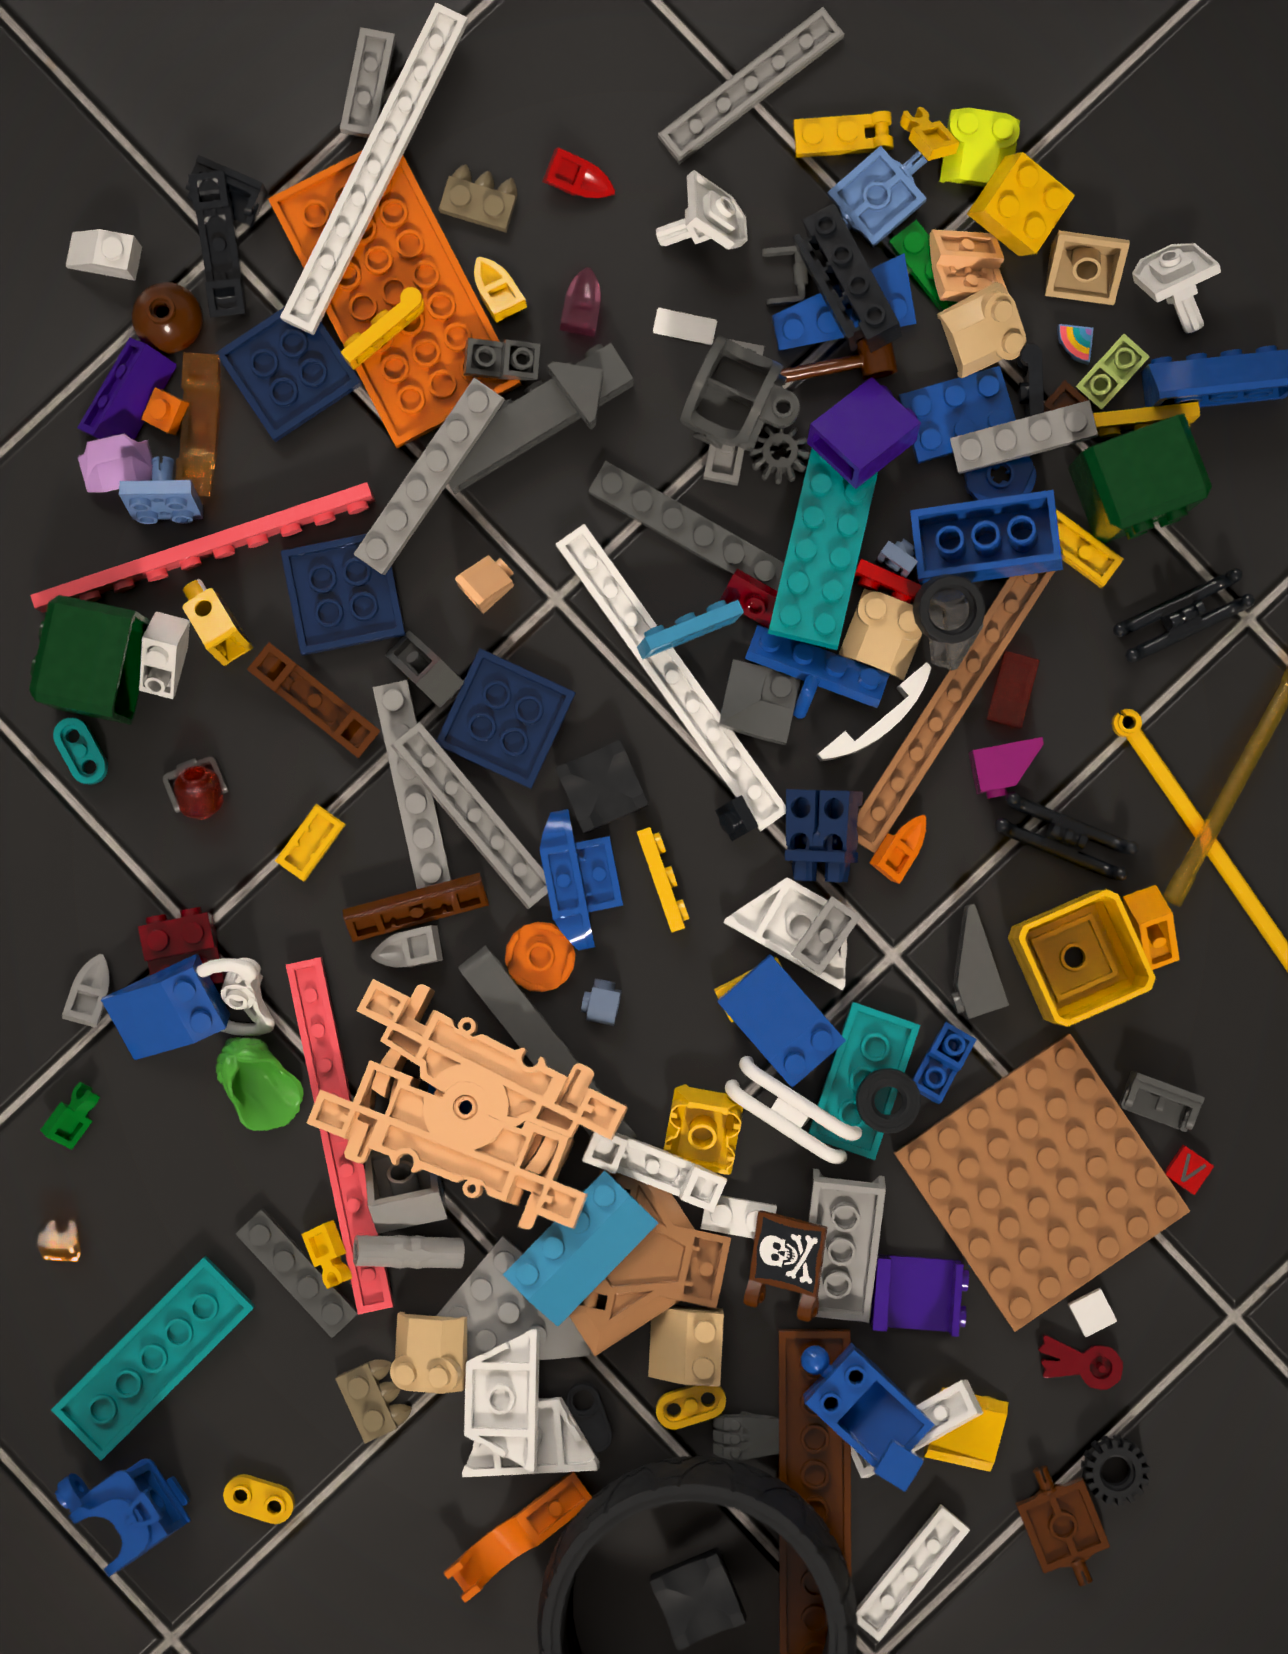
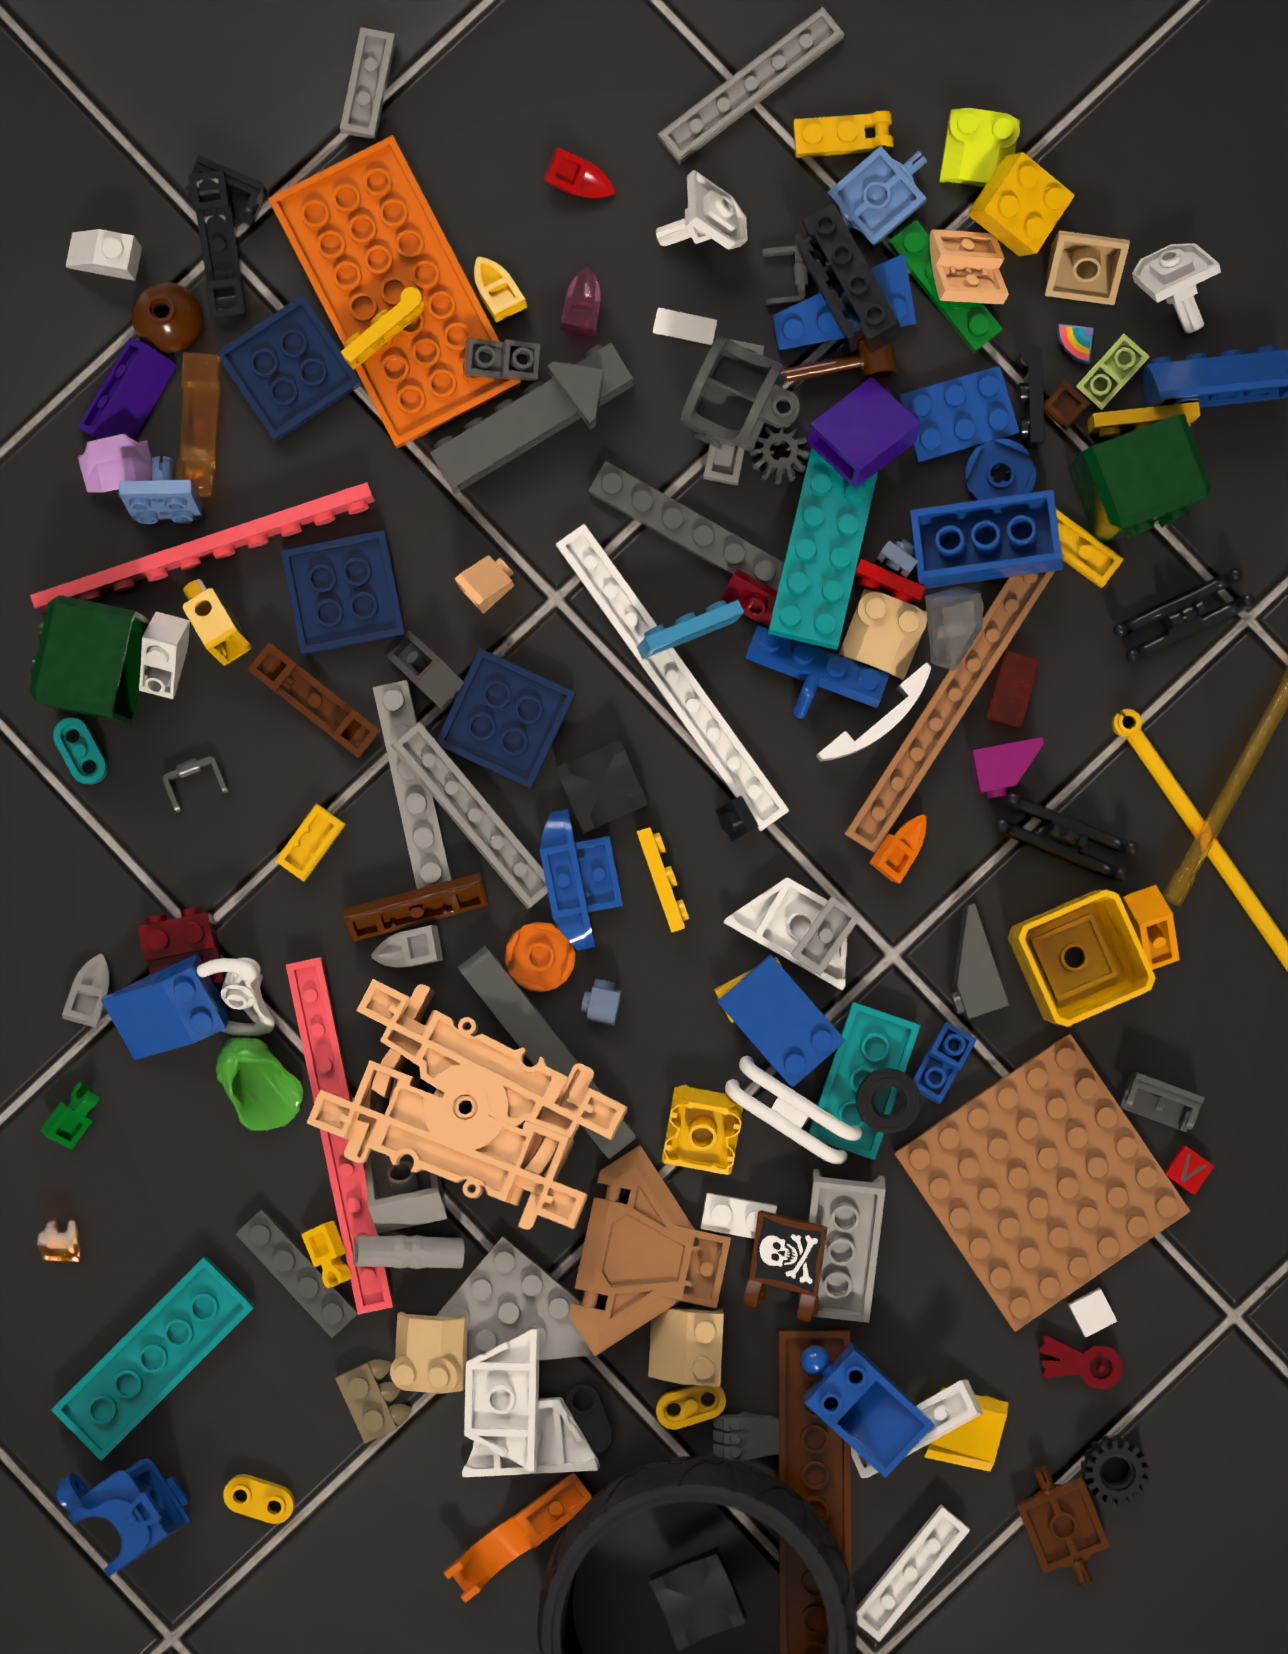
orange plate [141,387,189,435] -> none
clear red head [174,766,224,819] -> none
white plate [280,3,468,335] -> none
light grey plate [354,378,505,575] -> none
dark tan plate [439,164,517,232] -> none
dark azure slope [503,1170,659,1327] -> none
white slope [581,1131,727,1212] -> none
dark grey plate [718,659,801,745] -> none
dark blue hips [785,789,863,882] -> none
dark purple panel [870,1254,969,1337] -> none
blue tile [873,1439,924,1492] -> none
yellow plate [900,107,960,161] -> none
black tyre [913,575,986,644] -> none
tan slope [937,282,1026,378] -> none
light grey plate [950,400,1098,474] -> none

